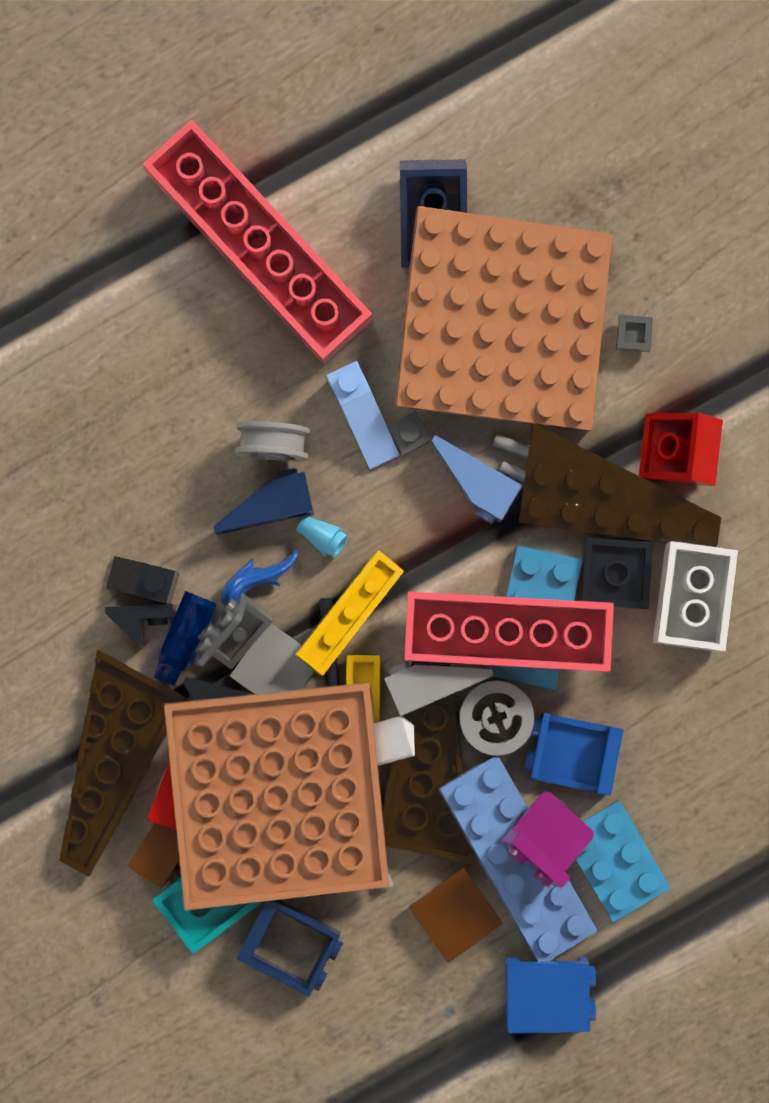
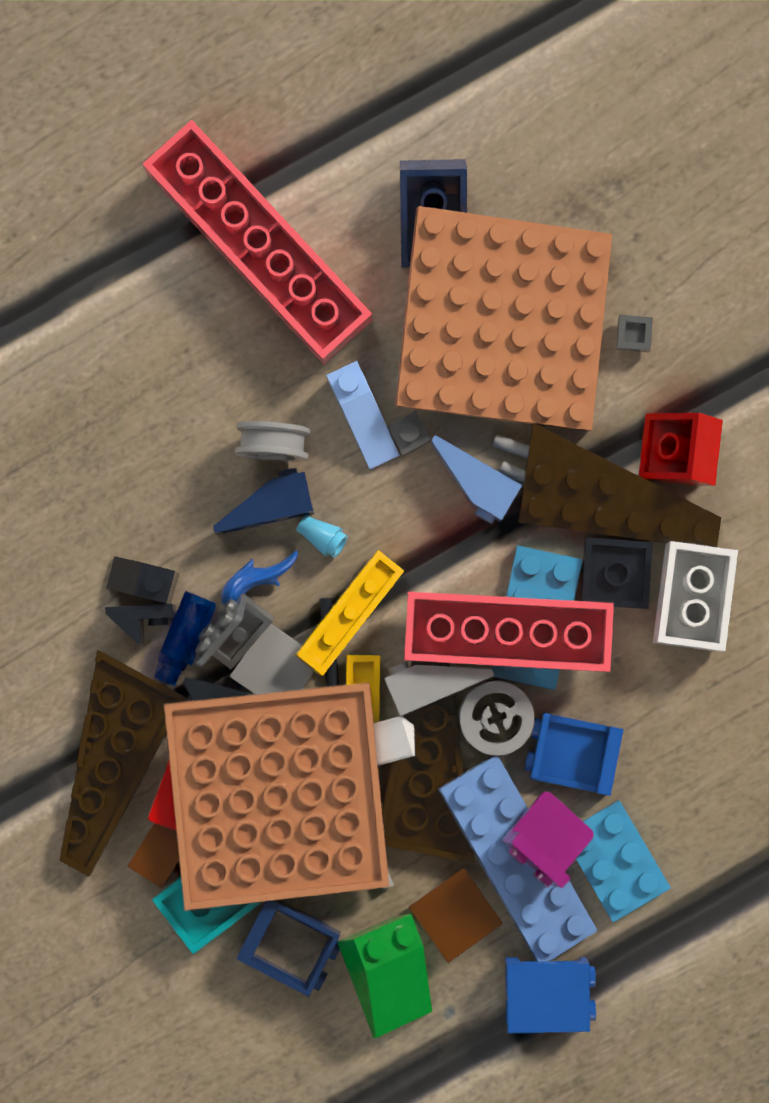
none -> green slope [337,914,433,1038]

